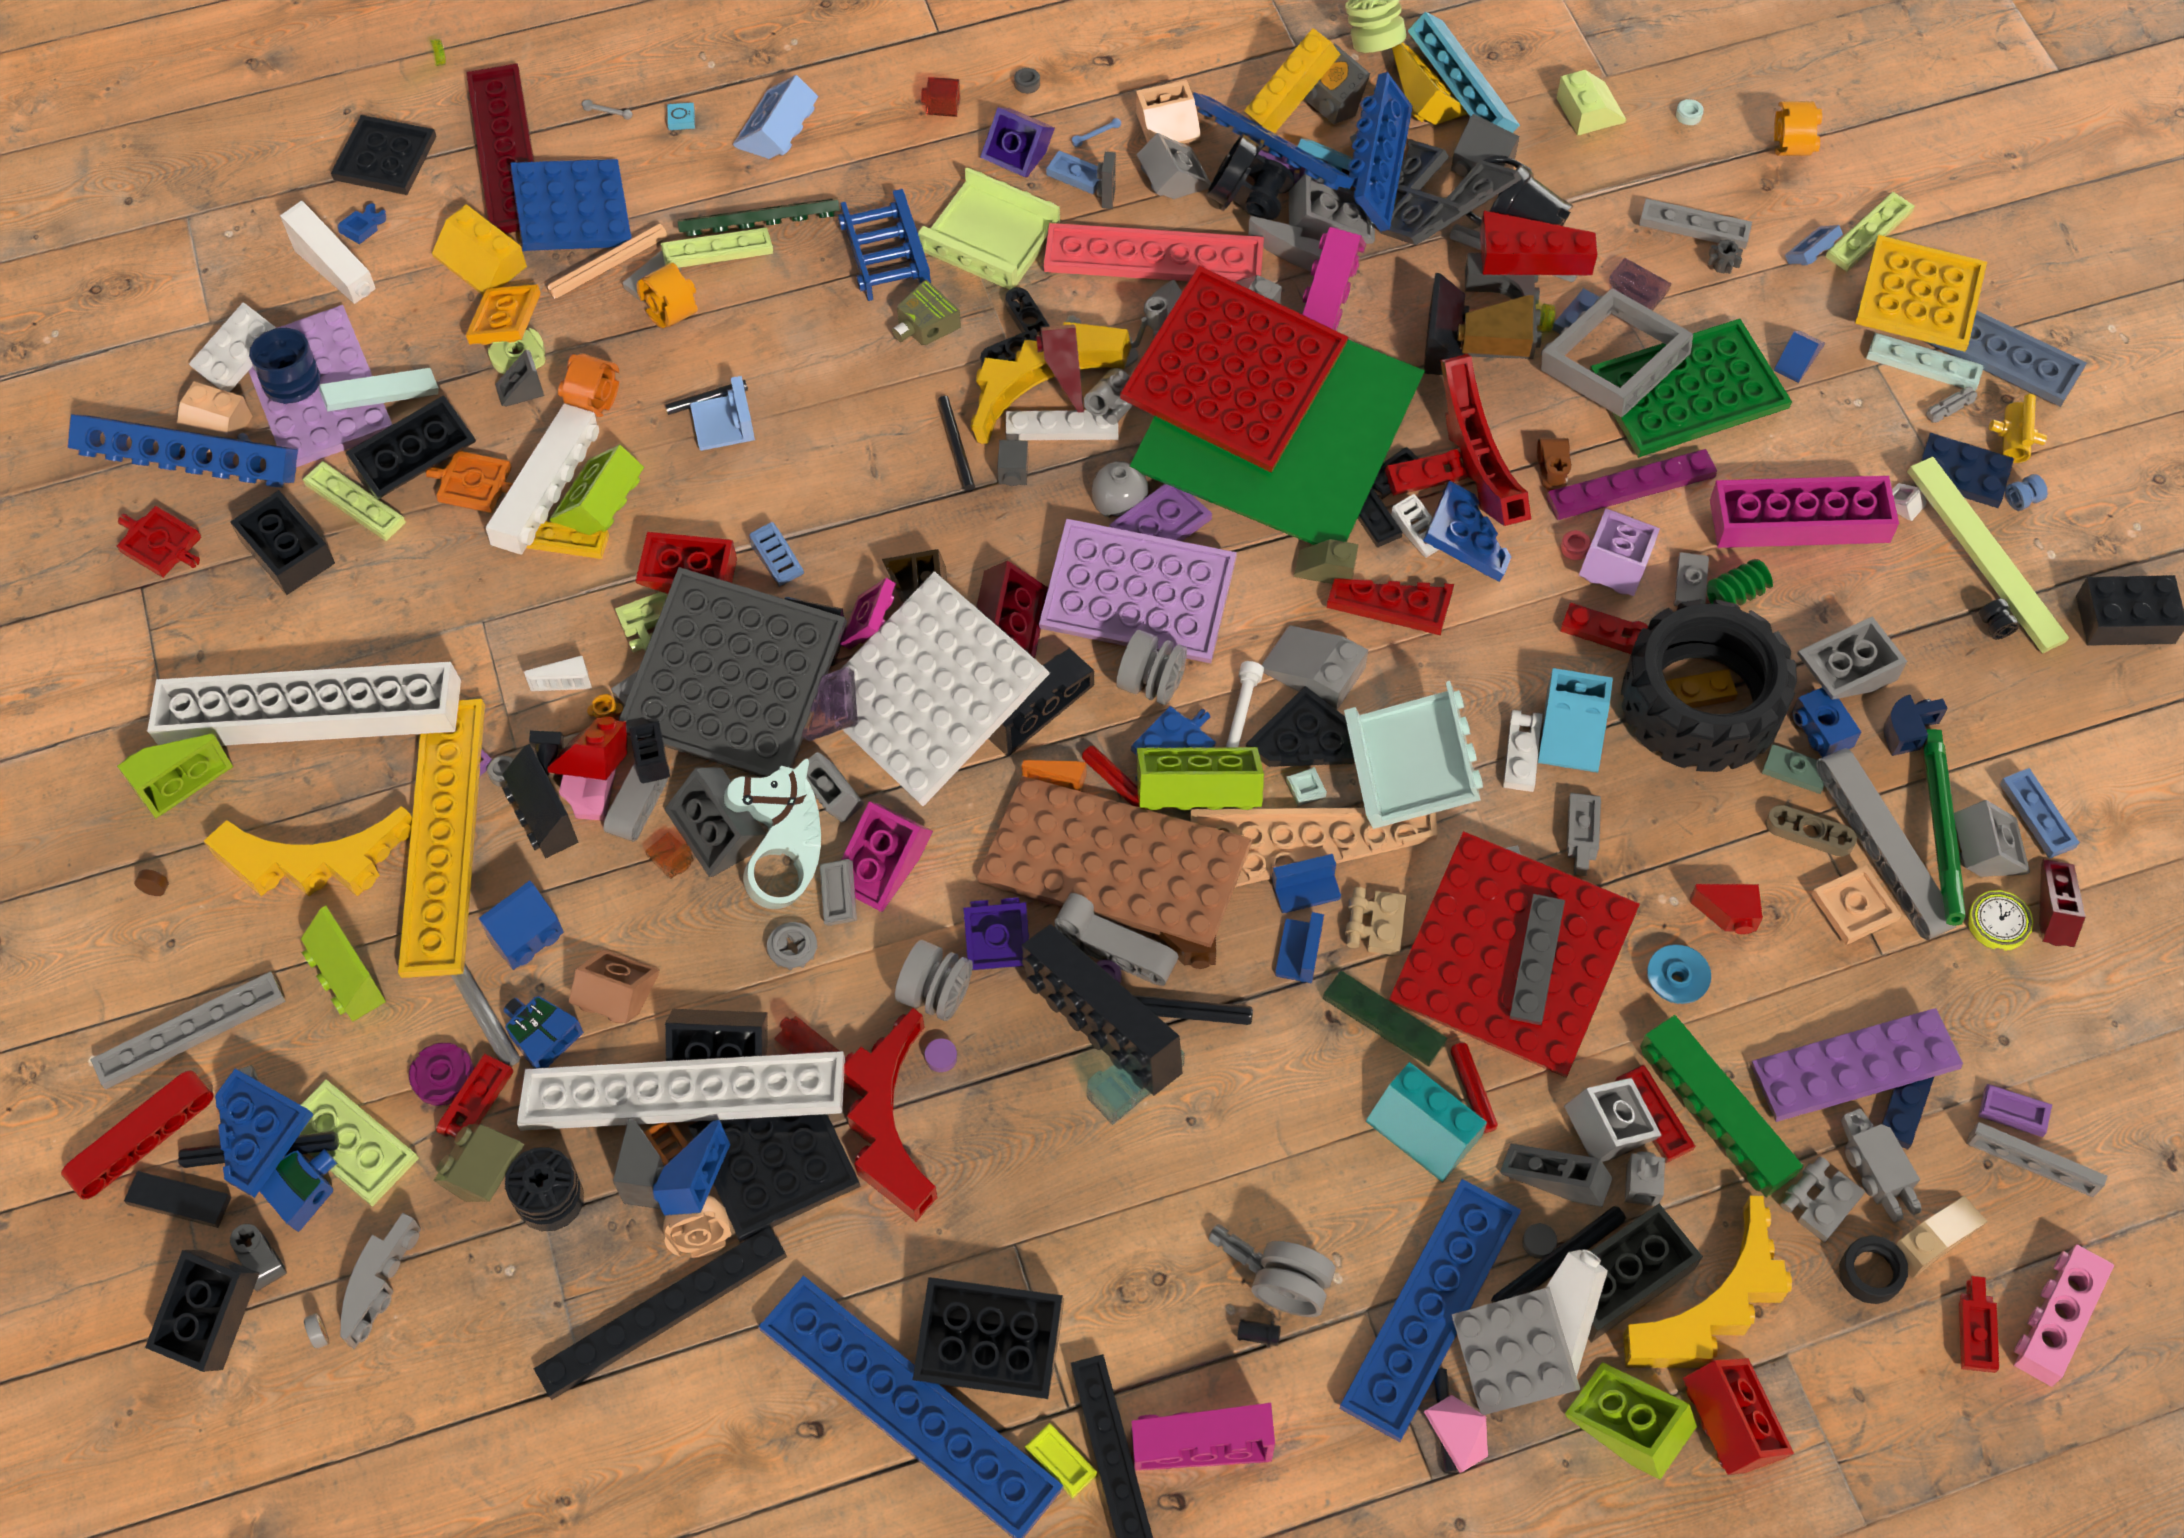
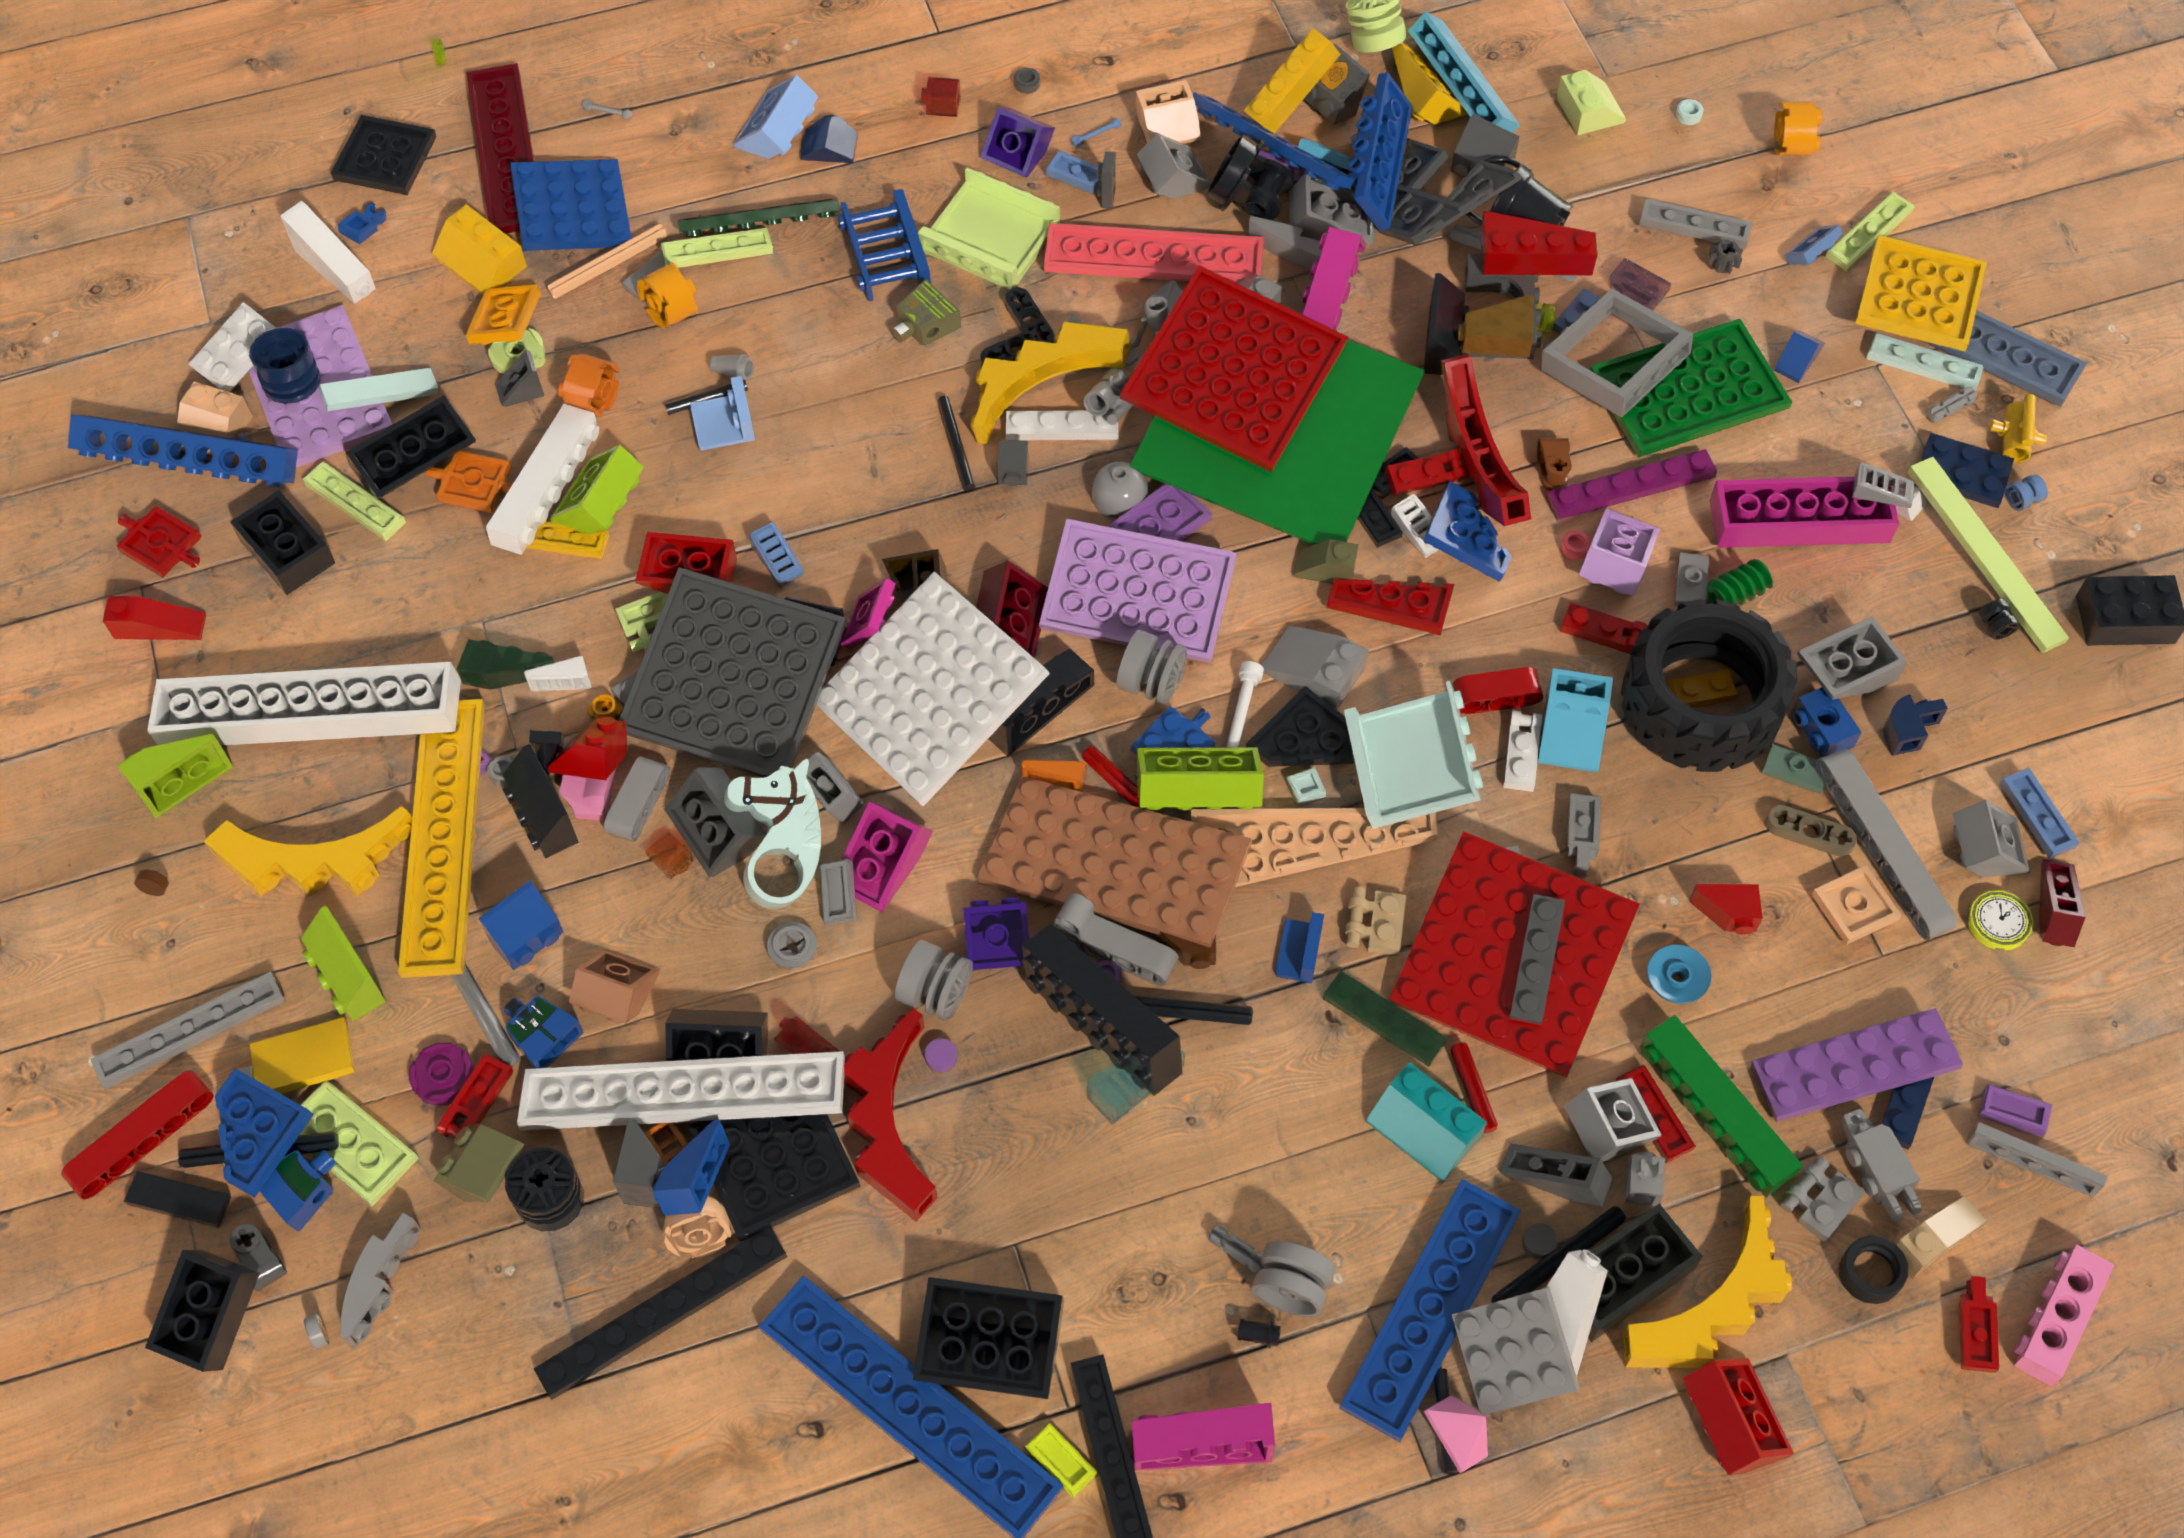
black slope [629,721,670,784] -> none
medium azure tile [667,103,695,130] -> none
wing [802,667,858,741] -> none
dark red slope [1036,324,1084,413] -> none
blue panel [1272,854,1341,913] -> none
lime slope [1565,1362,1697,1480] -> none
green piece [1924,729,1966,926] -> none
none -> red slope [103,596,206,640]
none -> yellow tile [250,1017,355,1094]
none -> clear green slope [456,639,555,690]
none -> light grey cone [710,354,754,380]
none -> dark blue slope [801,115,858,163]
none -> red beam [1452,667,1543,714]
none -> light grey slope [1852,463,1915,508]

